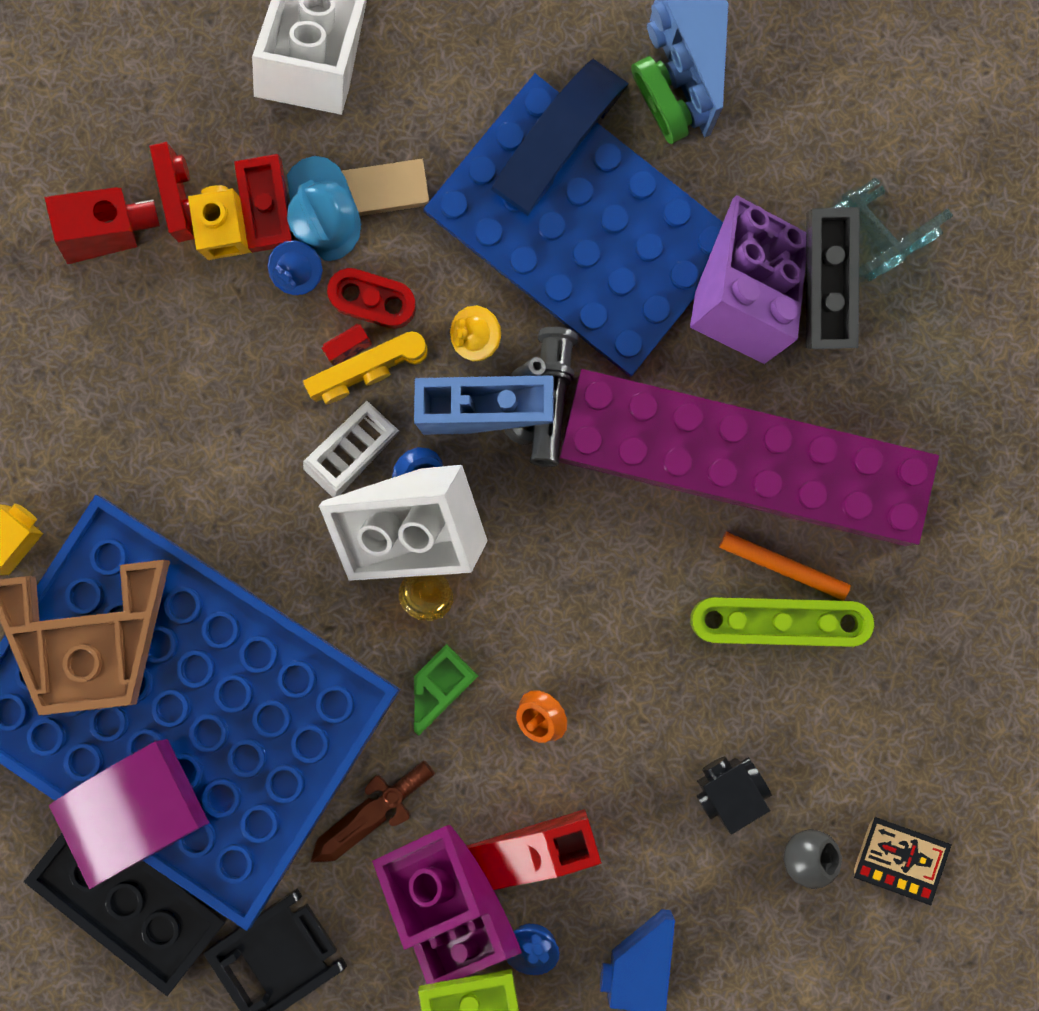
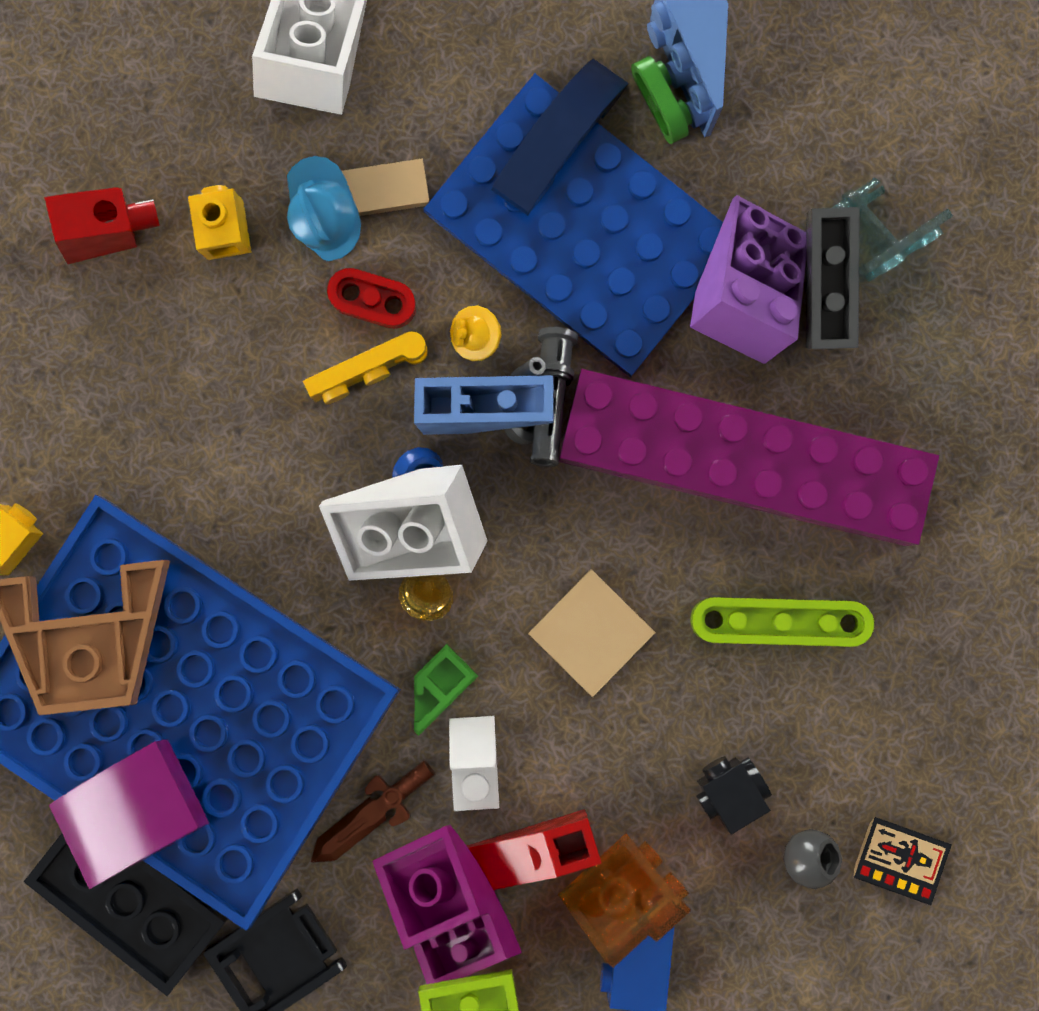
red plate [149,142,194,243] -> none
red plate [234,154,295,253] -> none
blue hat [267,240,323,295] -> none
white slope [303,401,399,497] -> none
red tile [322,324,373,366] -> none
blue hat [507,923,559,975] -> none
orange hat [516,690,567,743] -> none
orange bar [719,531,851,601] -> none
none -> white slope [449,716,499,811]
none -> tan tile [528,569,656,697]
none -> clear orange plate [558,833,691,968]

